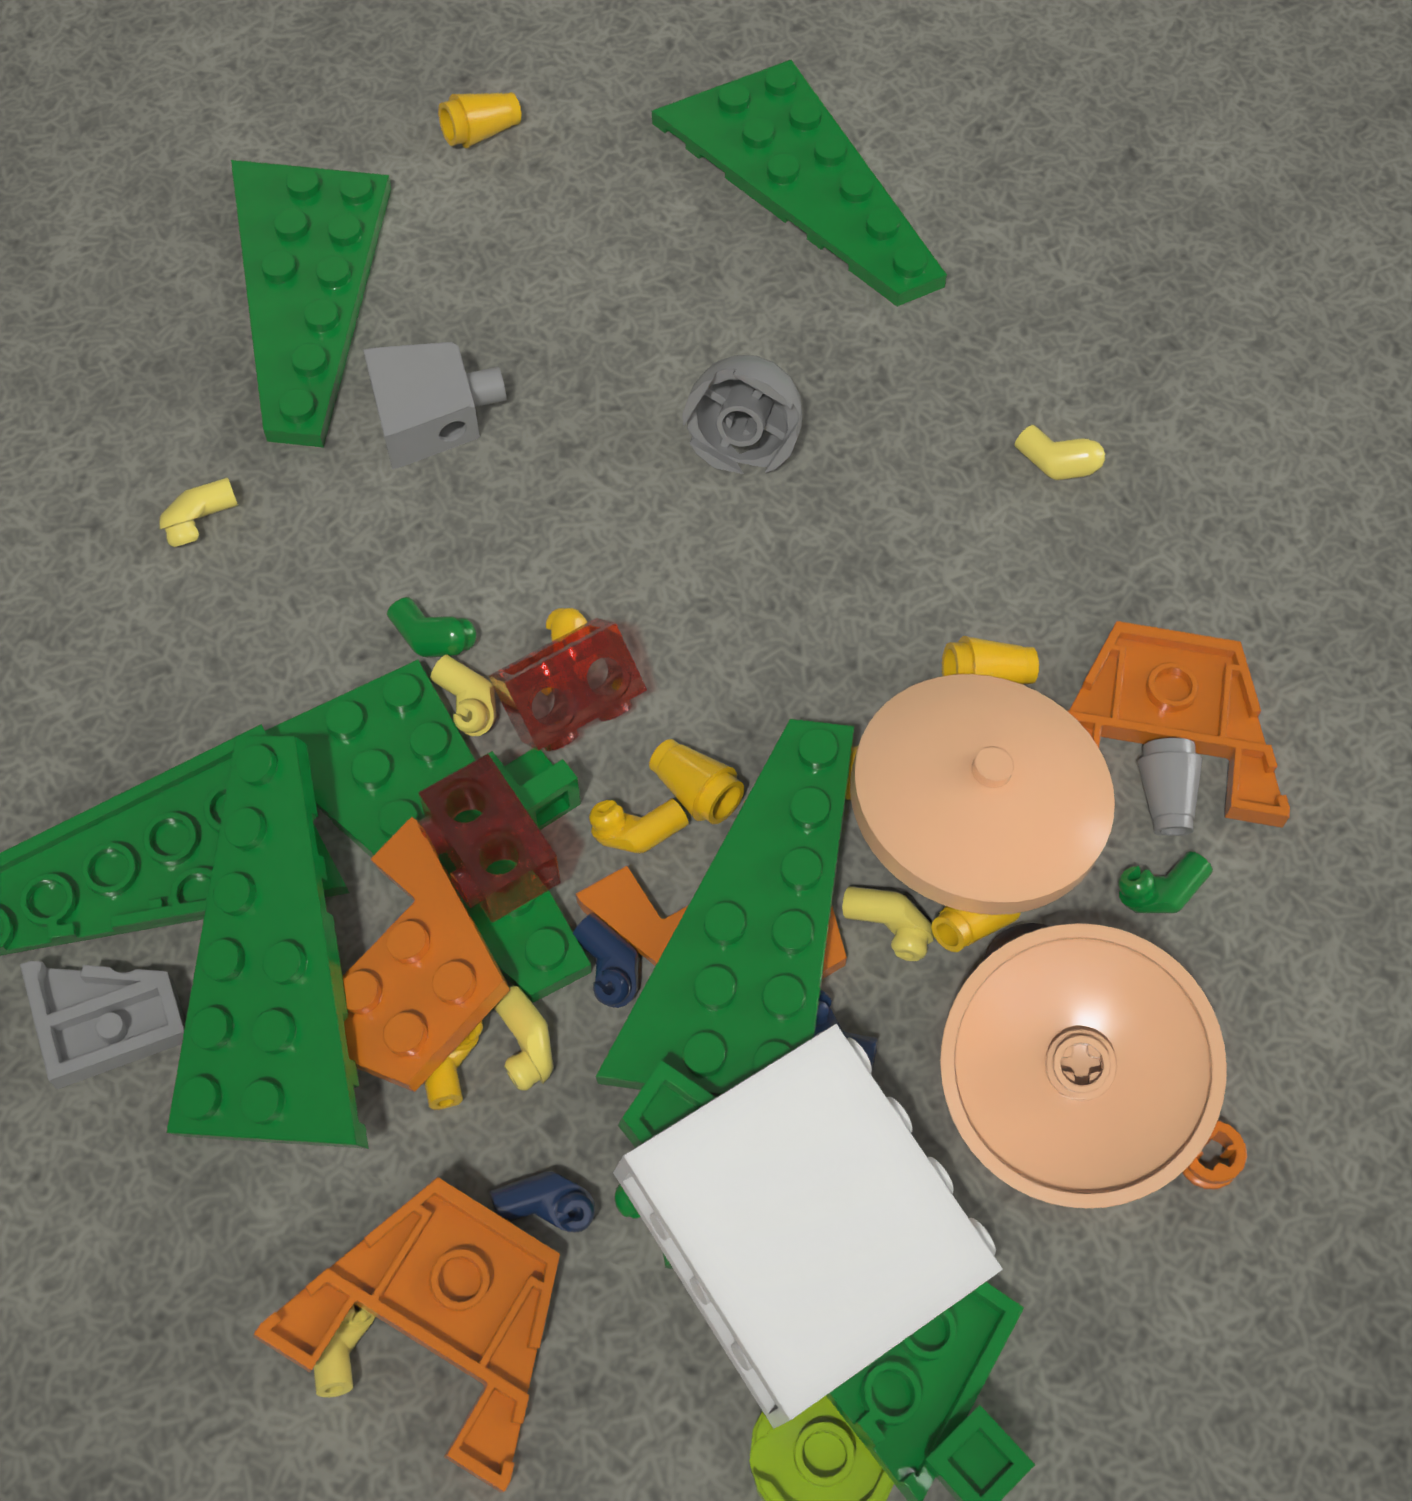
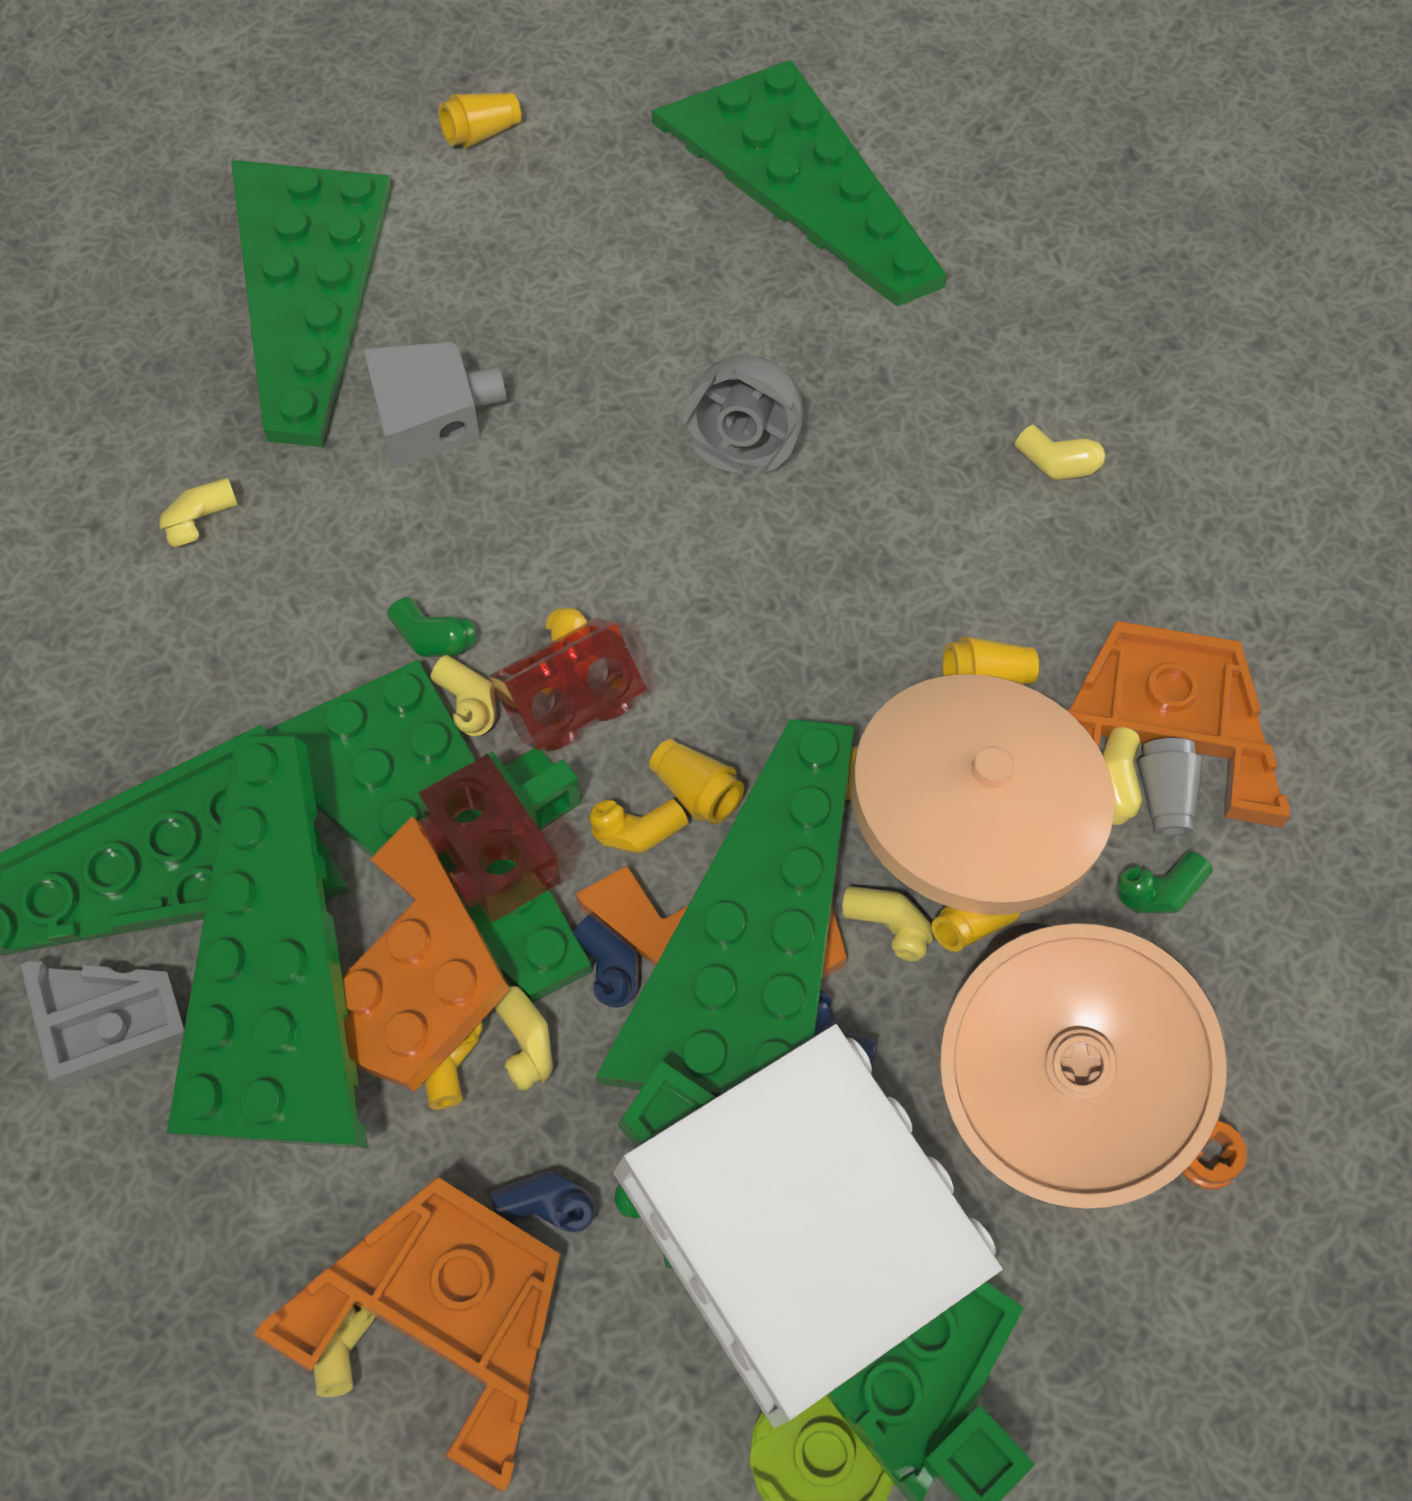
none -> light yellow arm [1102,727,1143,825]

